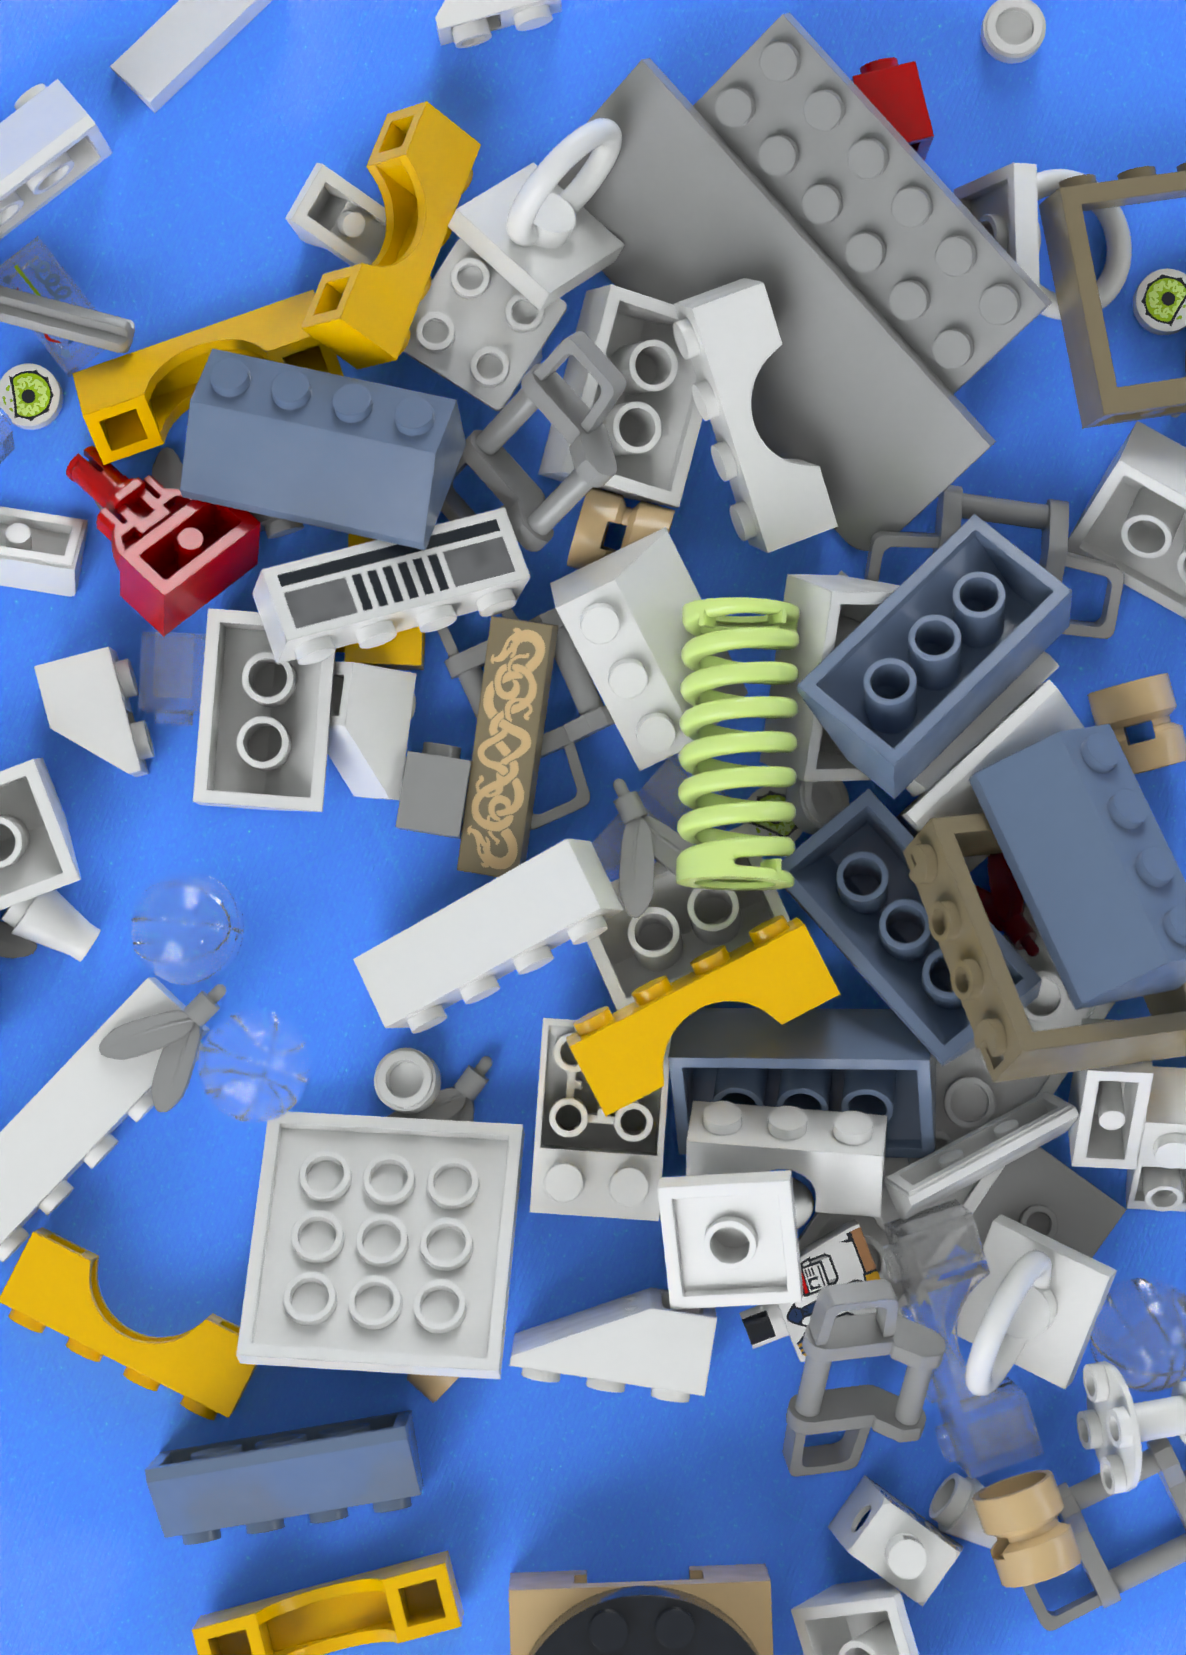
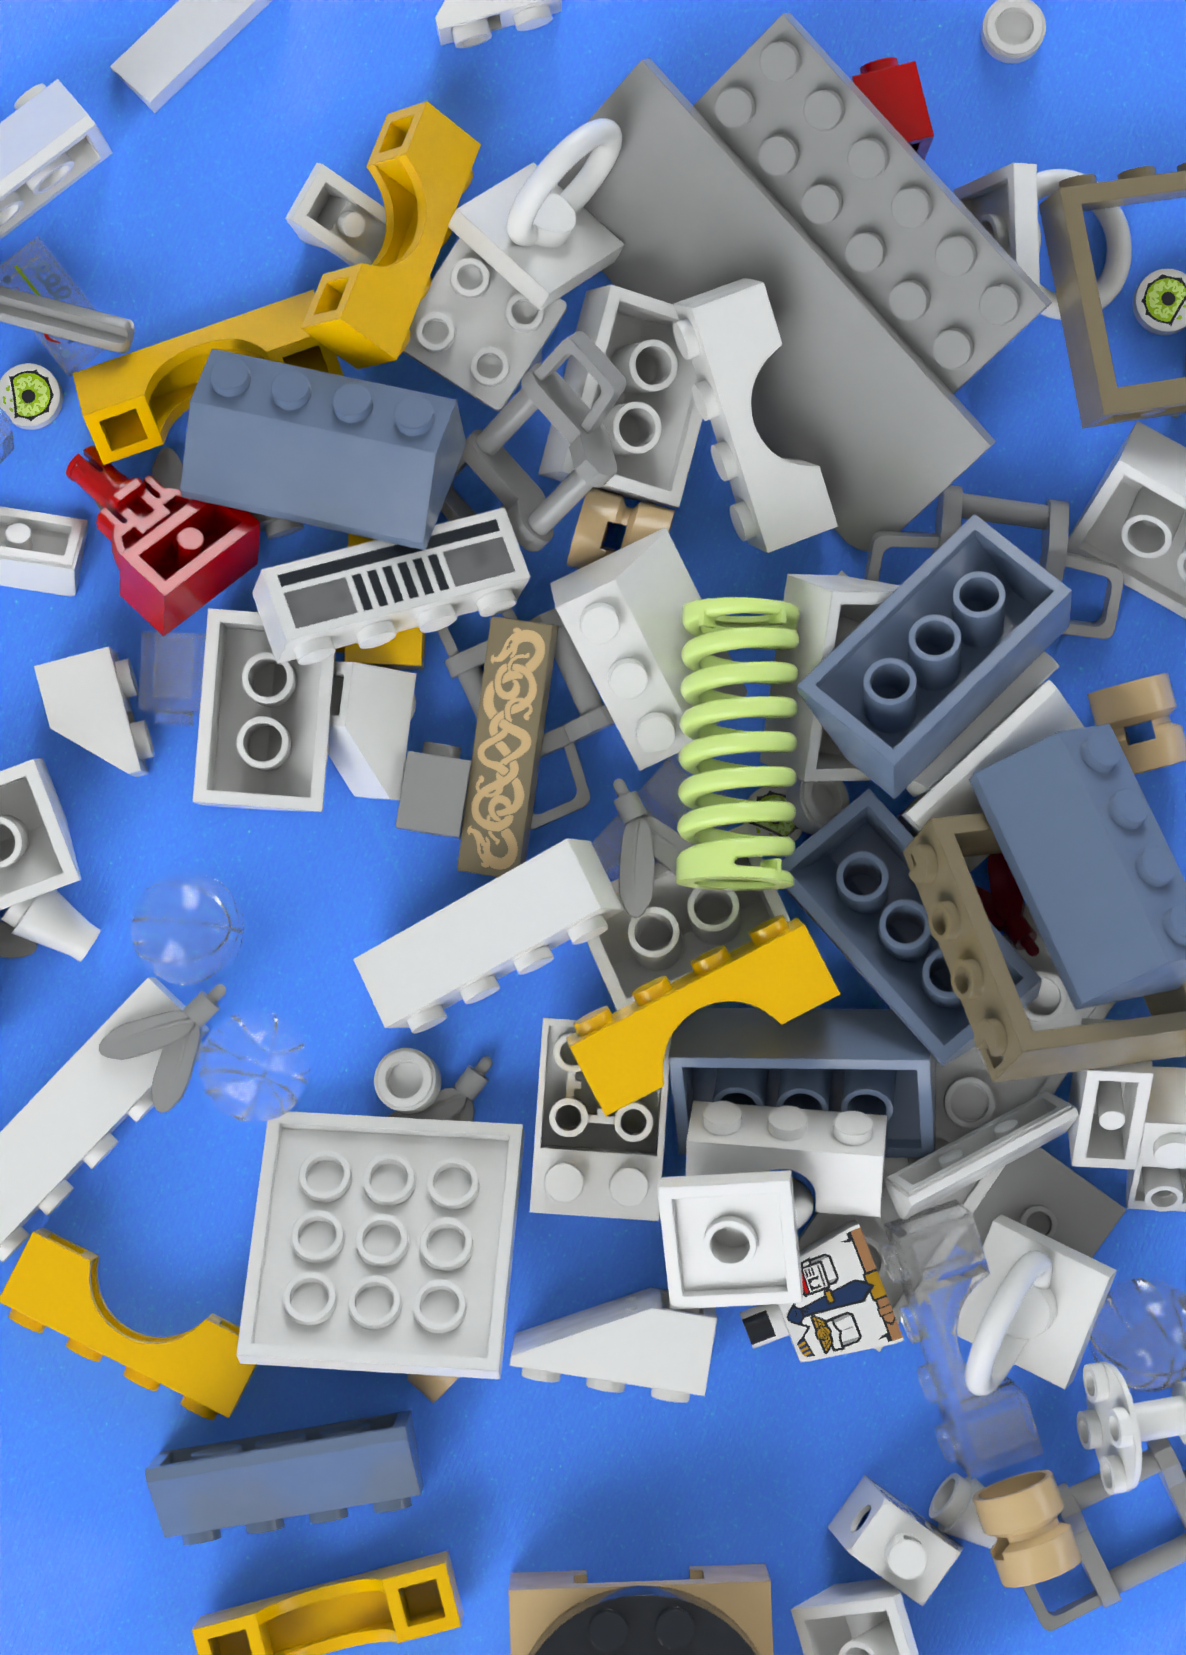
light grey bar [782,1279,946,1477] -> none

